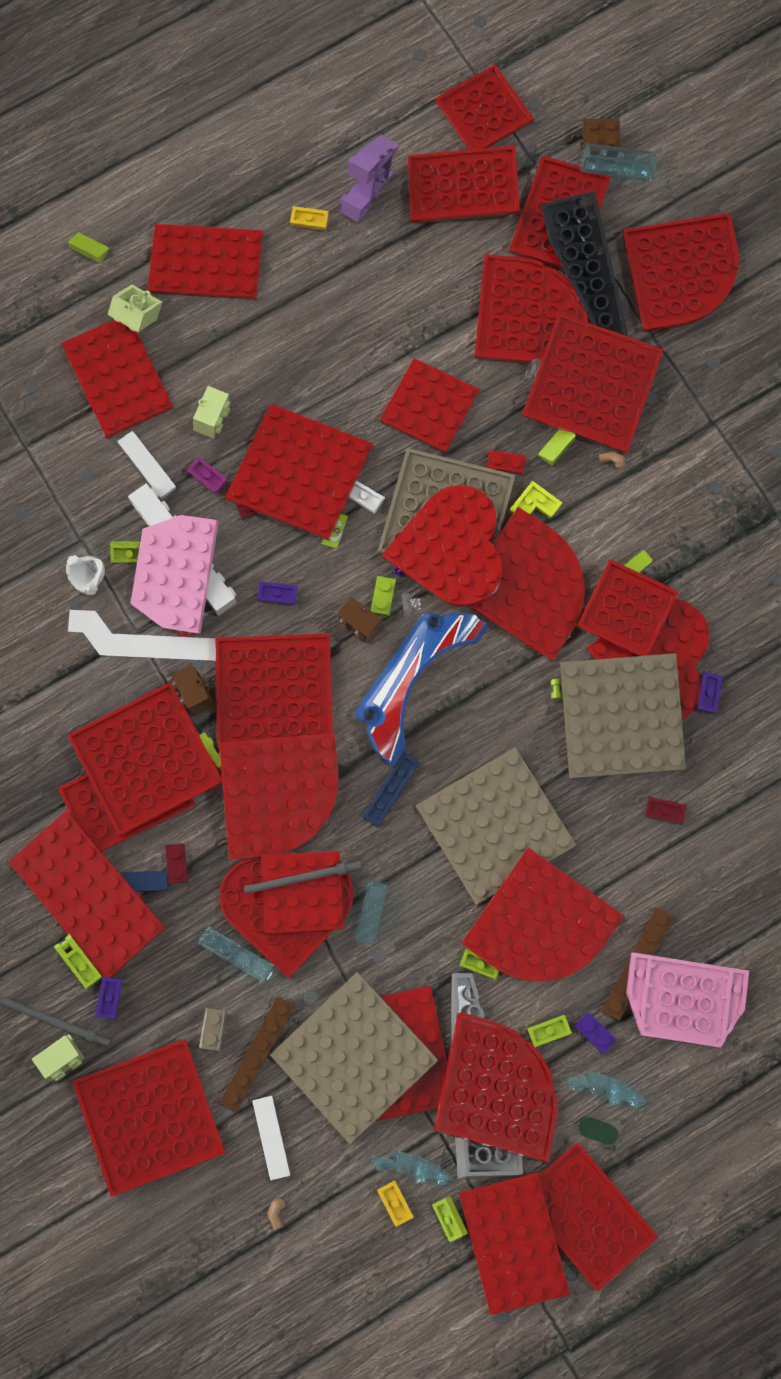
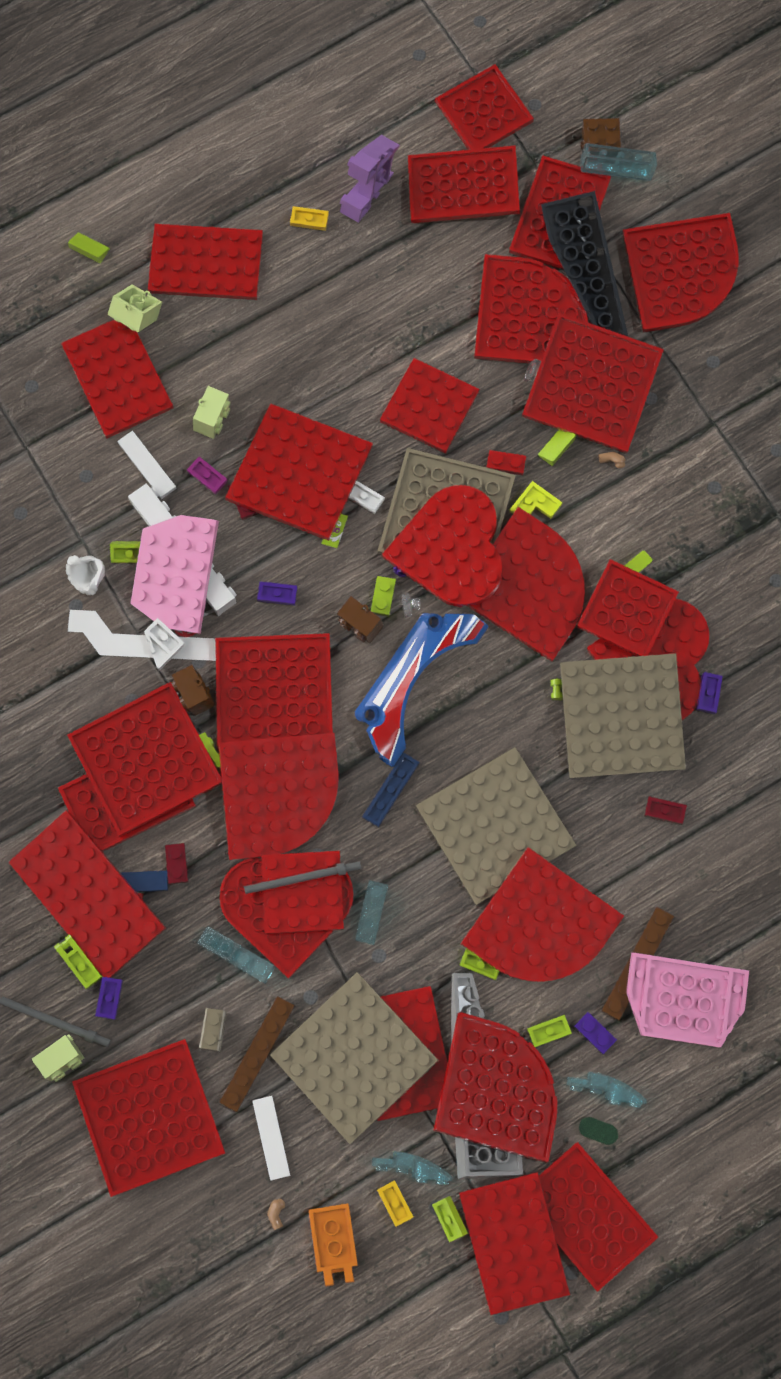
none -> white wing [144,618,185,671]
none -> orange tile [308,1203,358,1287]

